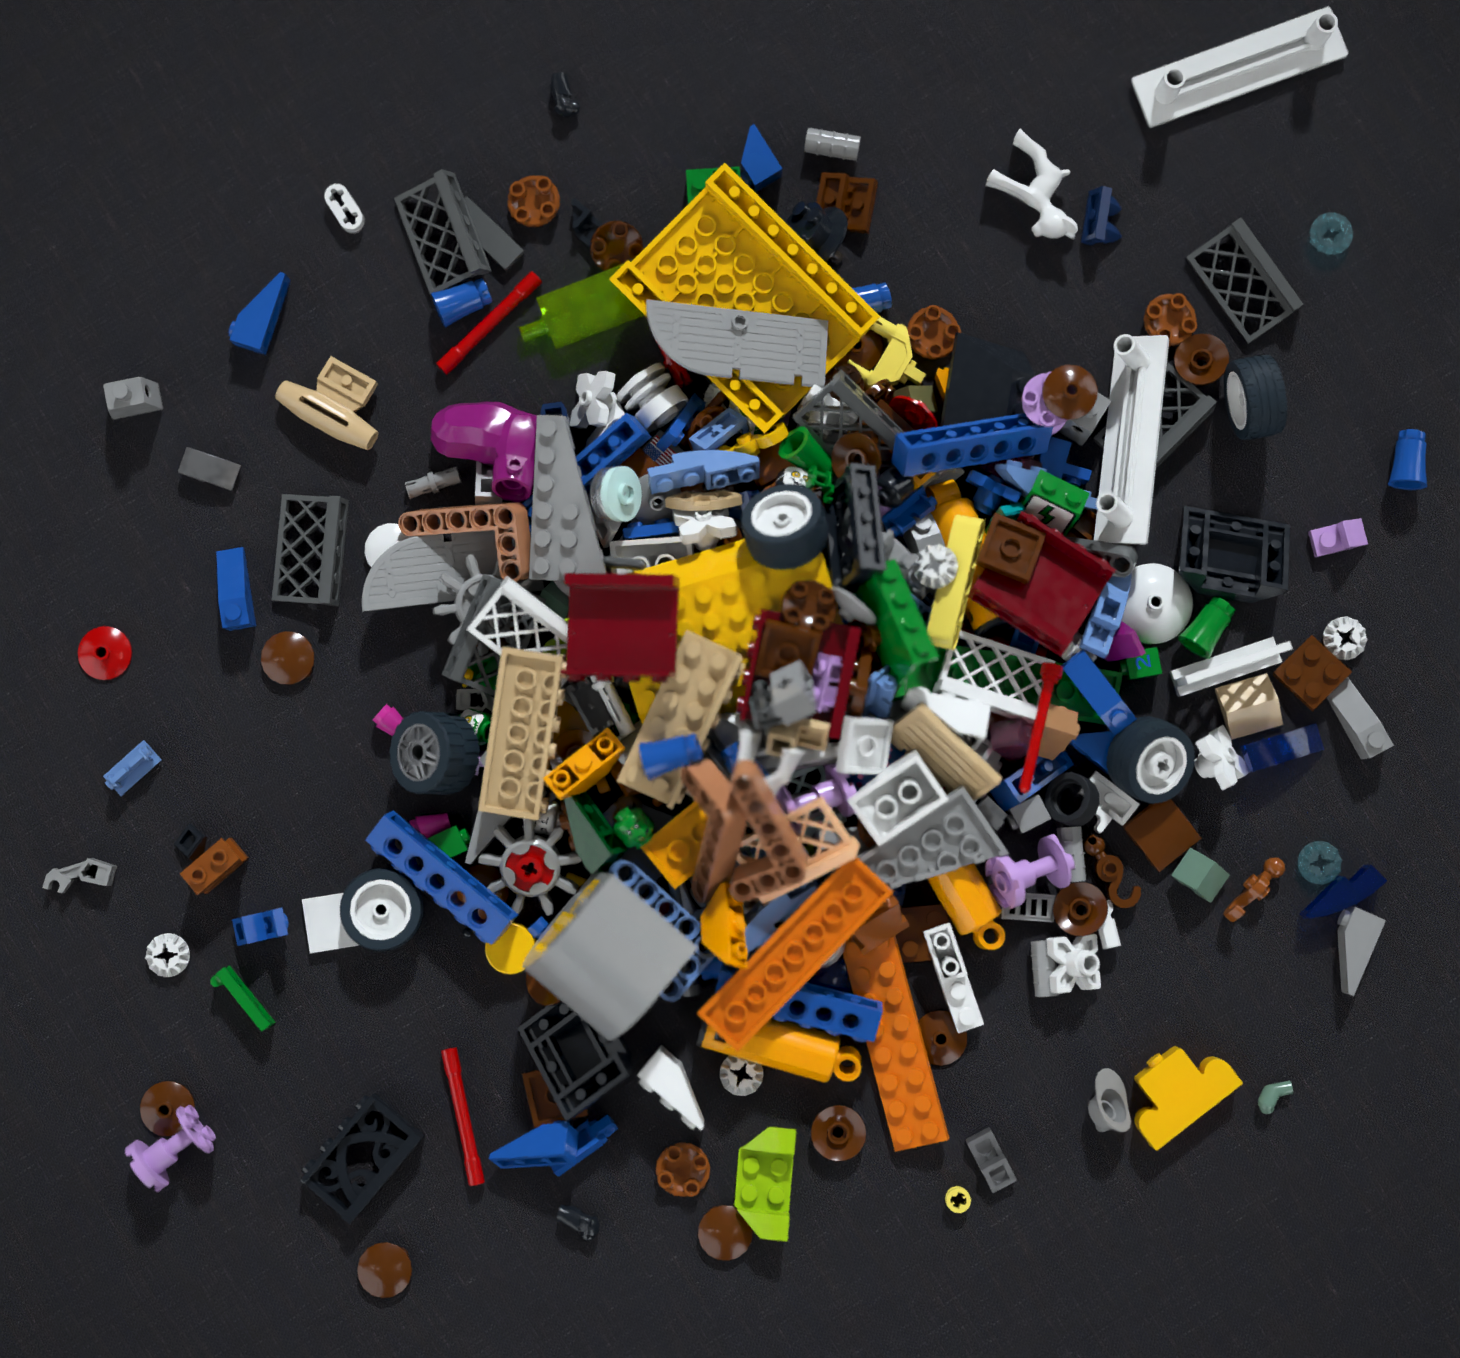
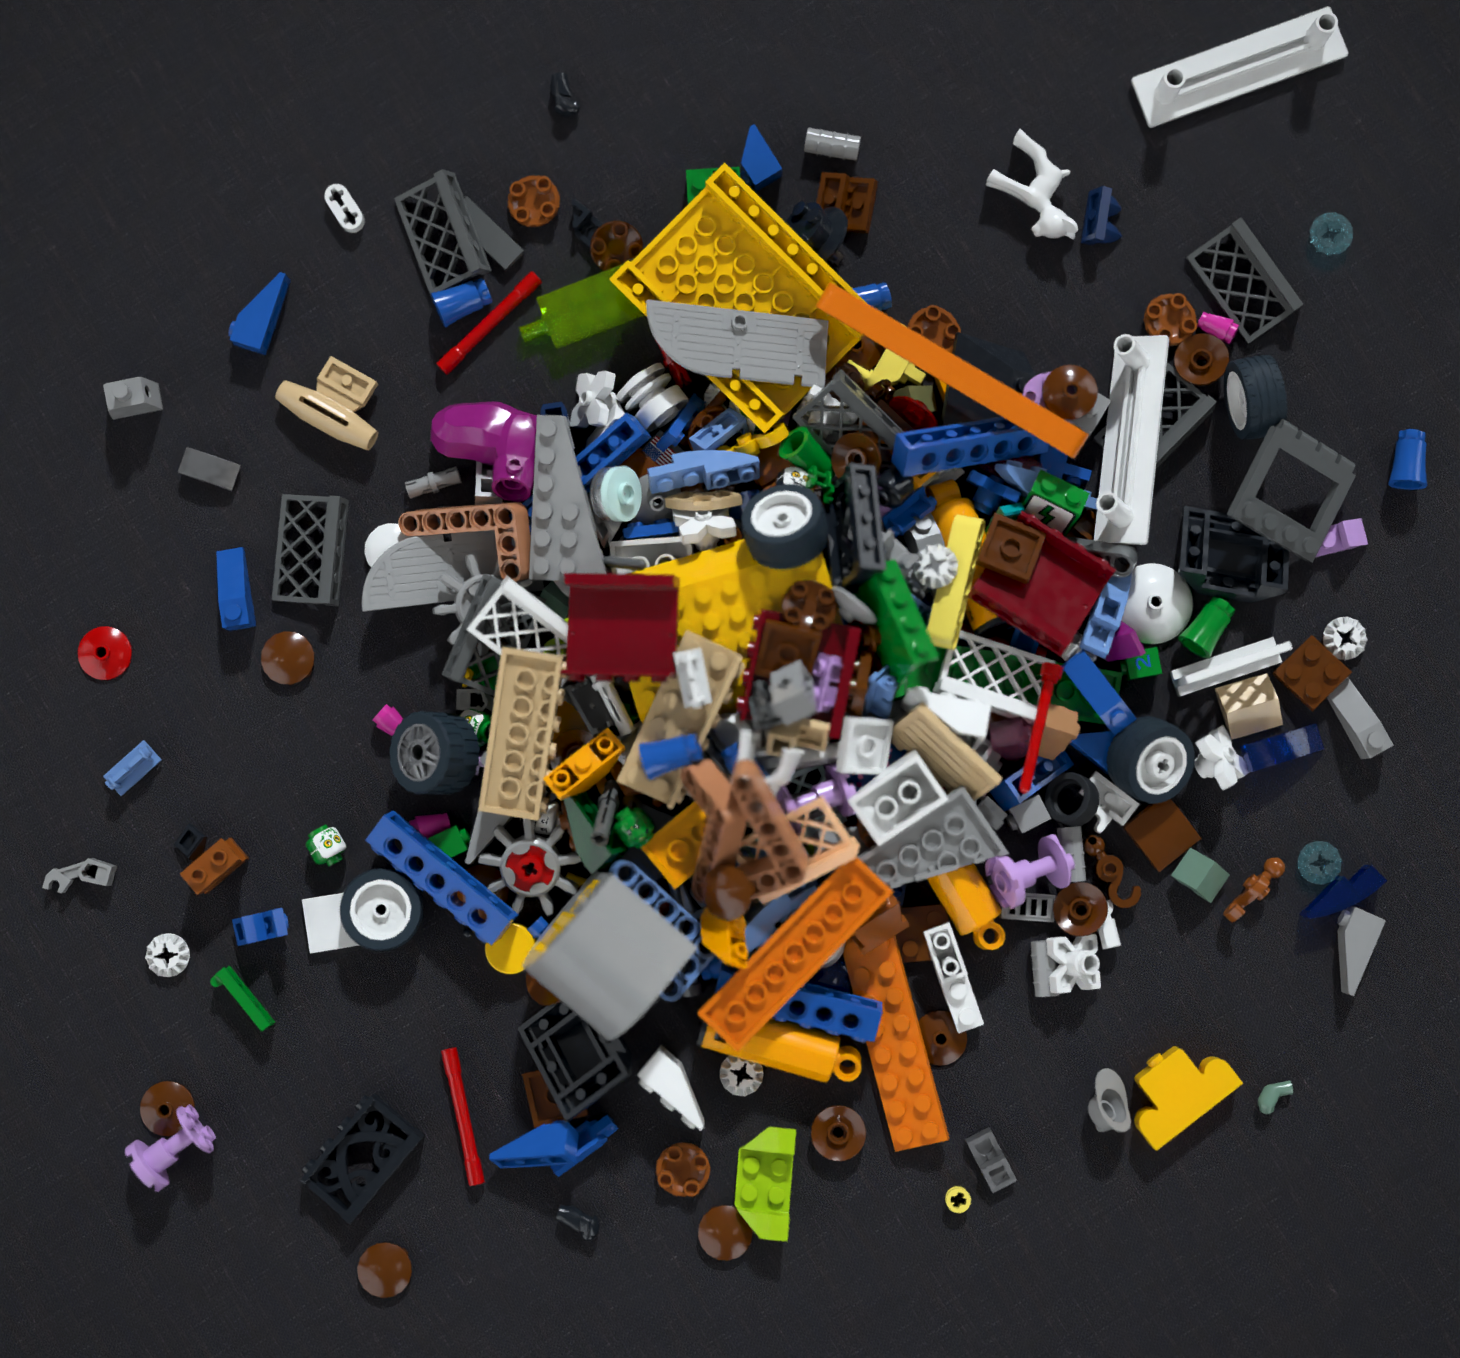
none -> head [306,825,347,867]
none -> dark grey pin [591,779,621,846]
none -> white hinge [674,648,712,708]
none -> reddish brown dish [702,863,755,921]
none -> orange beam [816,282,1089,459]
none -> dark pink cone [1197,312,1239,345]
none -> dark grey hinge [1226,419,1356,563]

